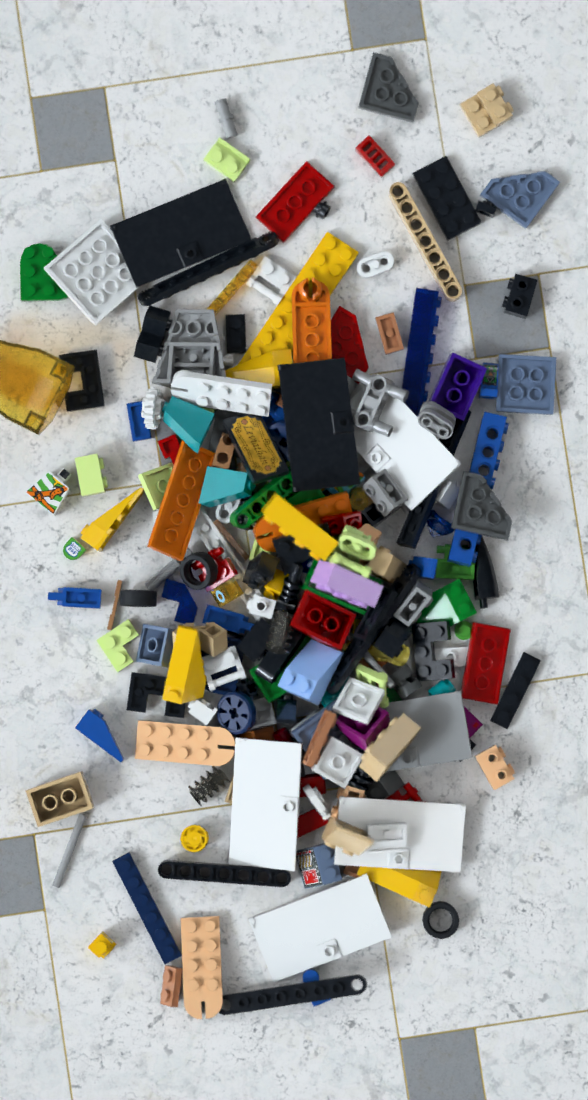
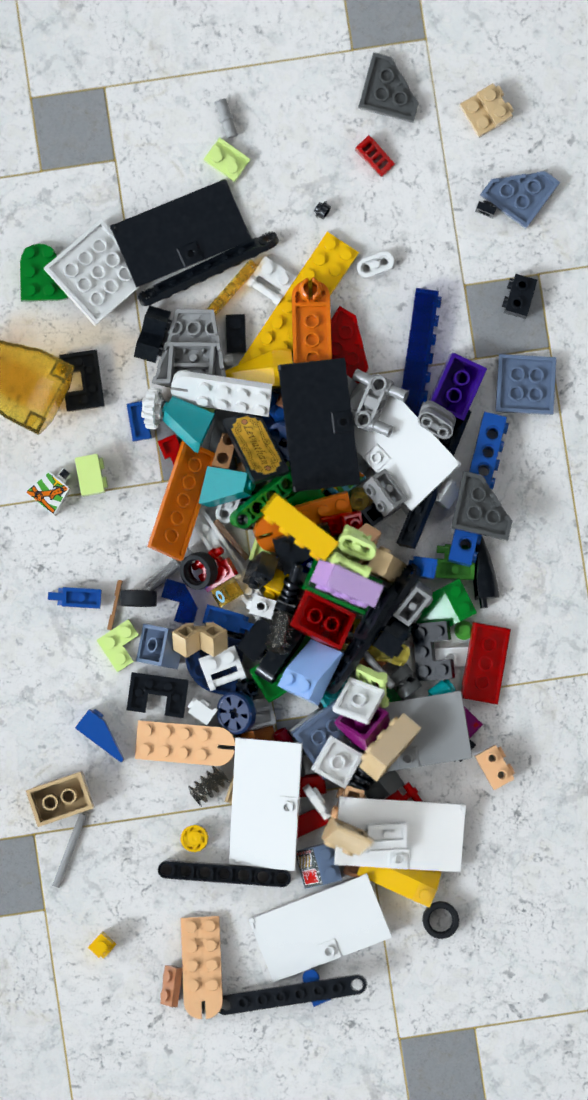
tile [63,537,86,560] -> none
yellow wedge [81,487,145,552] -> none
dark blue plate [112,852,182,964] -> none
yellowish green plate [138,462,174,511] -> none
yellow wedge [162,625,207,704] -> none
red tile [255,161,335,243] -> none
black slope [276,695,297,724] -> none
nougat plate [301,709,336,768] -> none
nougat plate [375,312,404,355] -> none
tan beam [389,182,462,302] -> none
black plate [412,156,482,241] -> none
clear blue piece [427,510,455,538] -> none
leg [479,362,498,399] -> none
black plate [490,652,541,729] -> none

